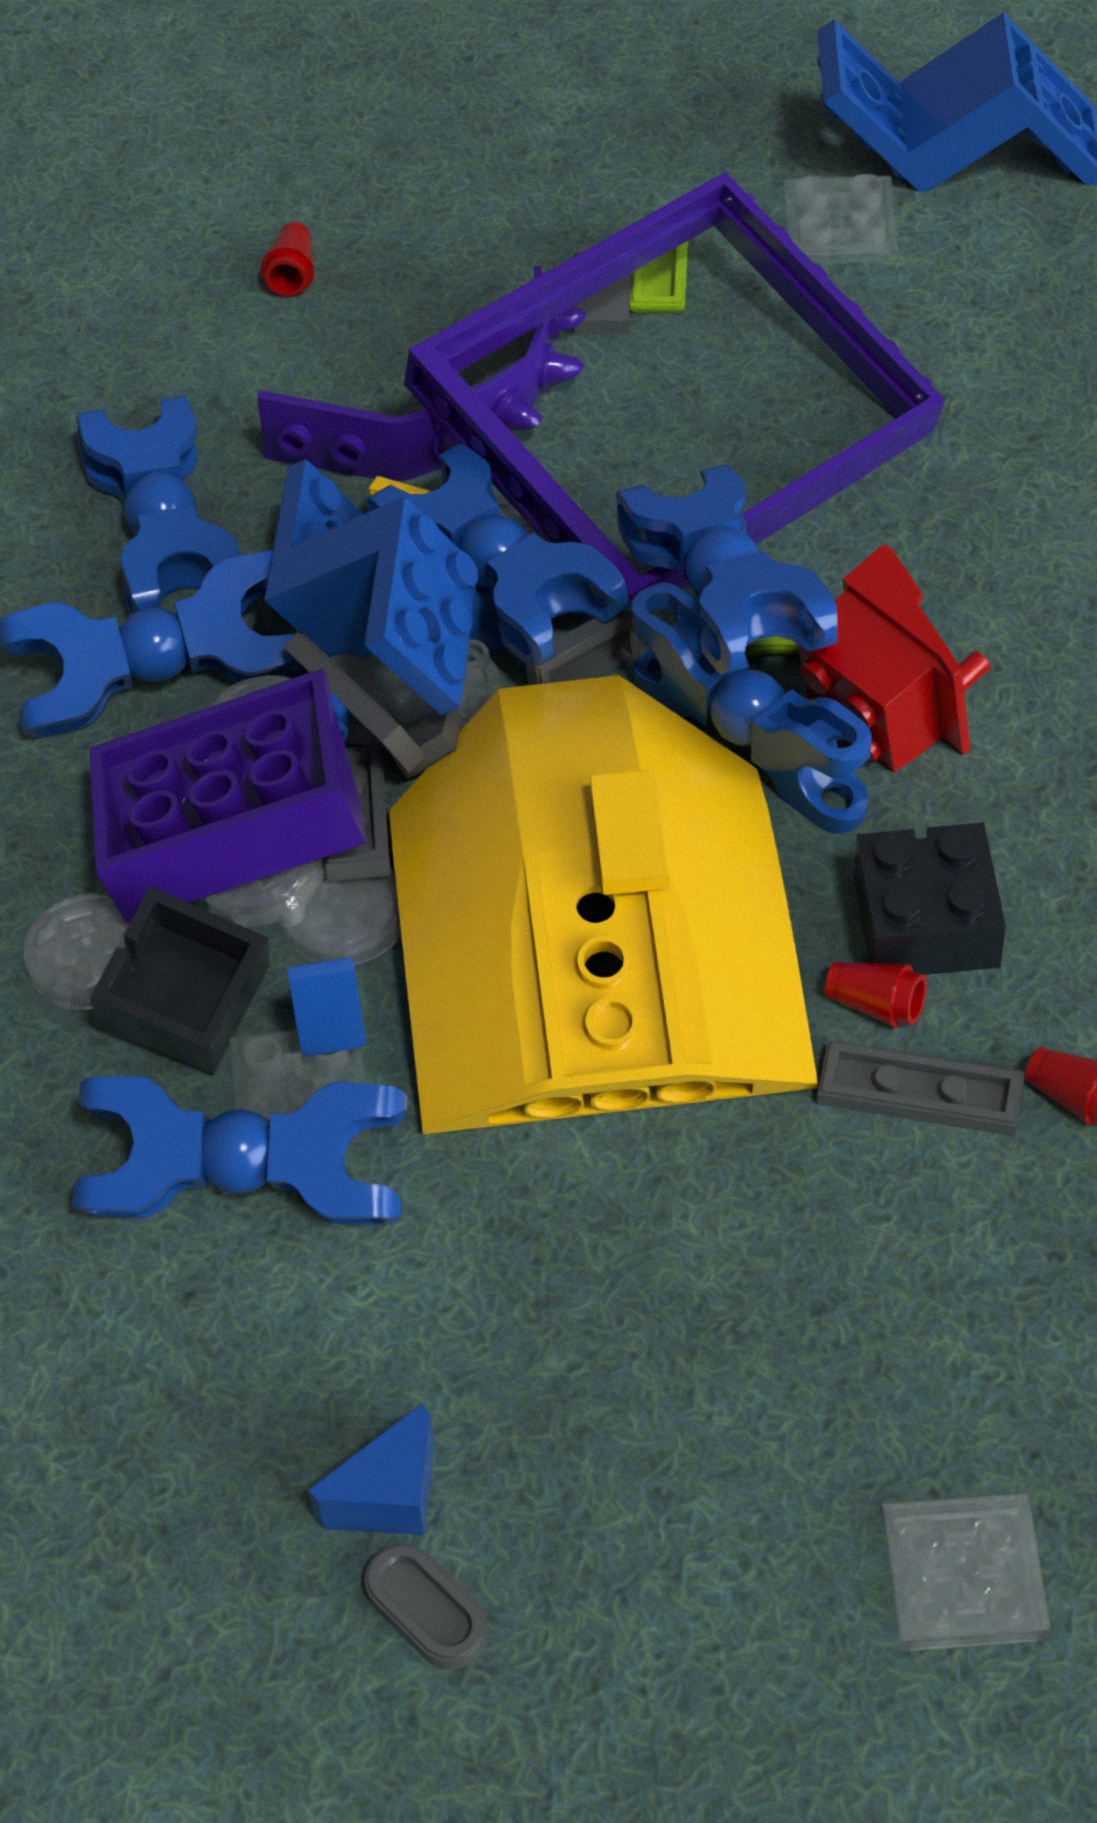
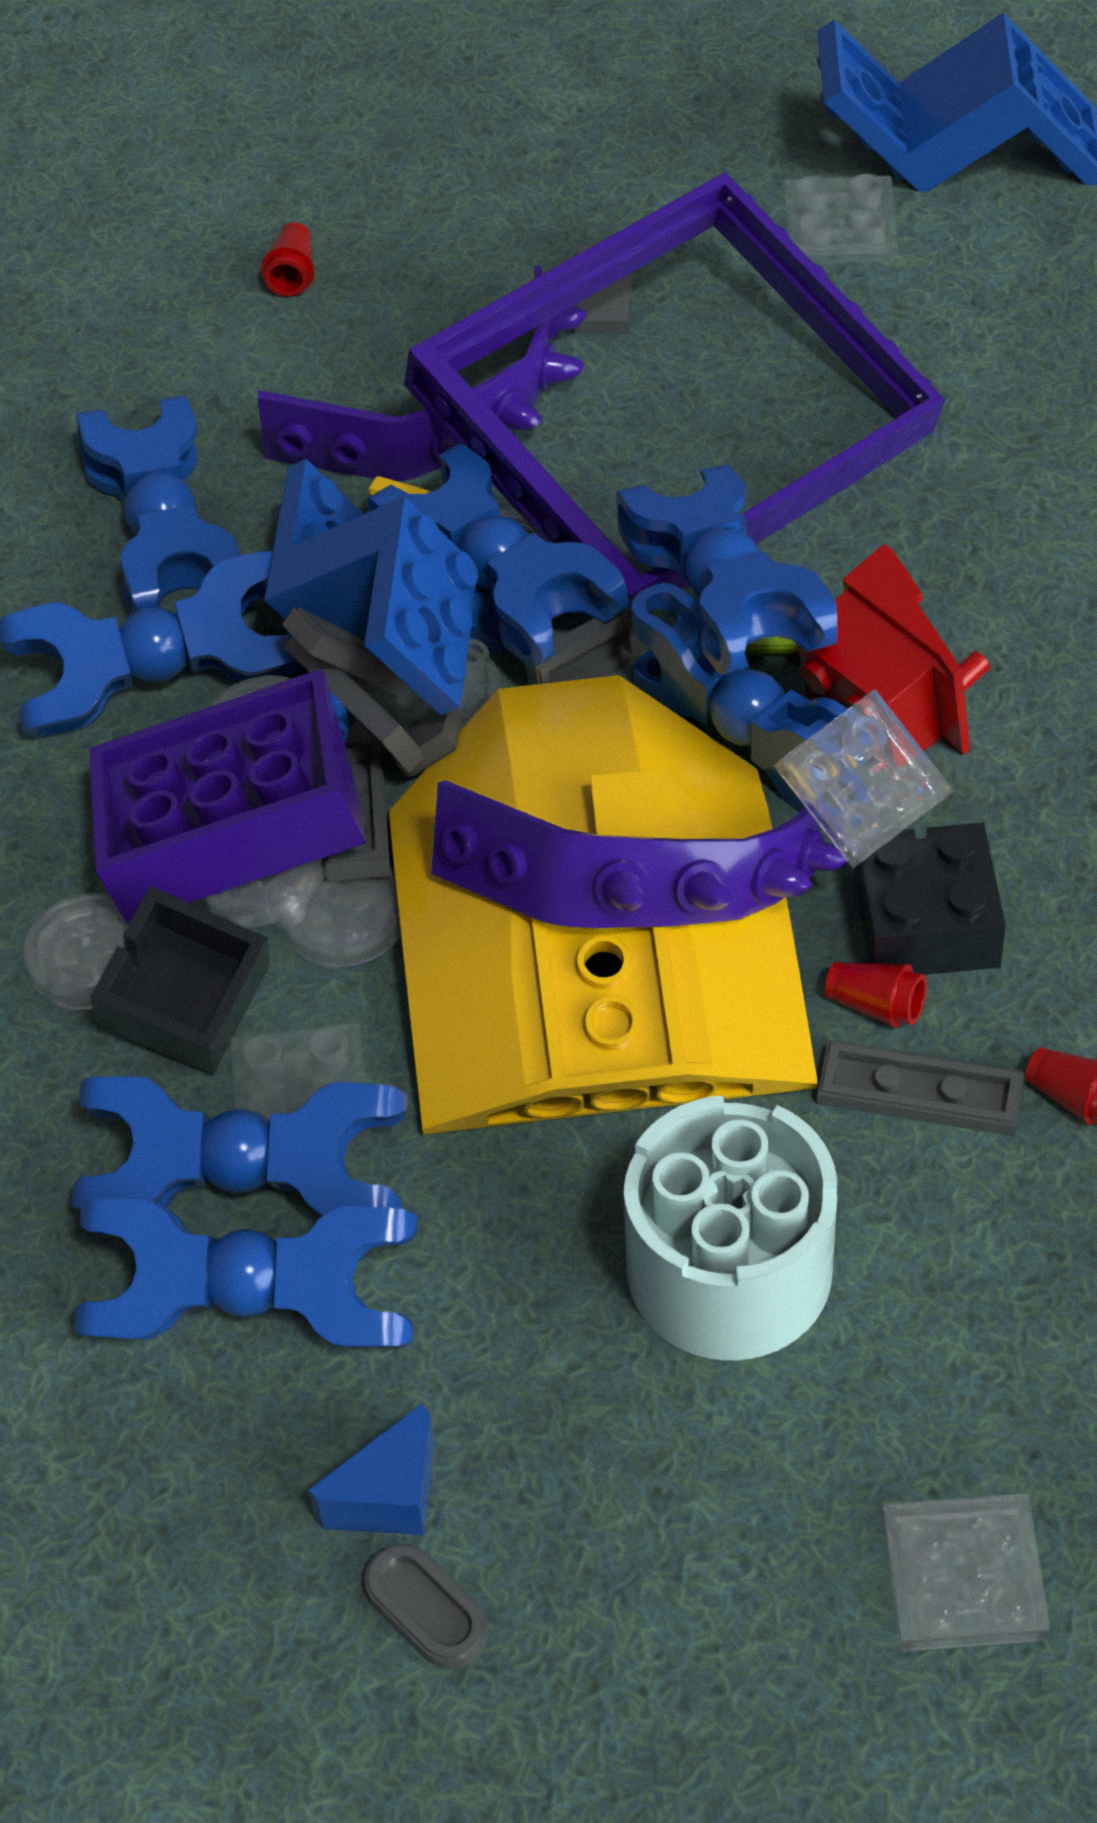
blue slope [287,957,366,1056] -> none
lime tile [630,241,688,314] -> none
none -> blue piece [73,1198,418,1347]
none -> dark grey tile [282,607,405,695]
none -> dark purple piece [431,780,849,928]
none -> light aqua brick [624,1096,837,1360]
none -> clear tile [774,689,954,868]

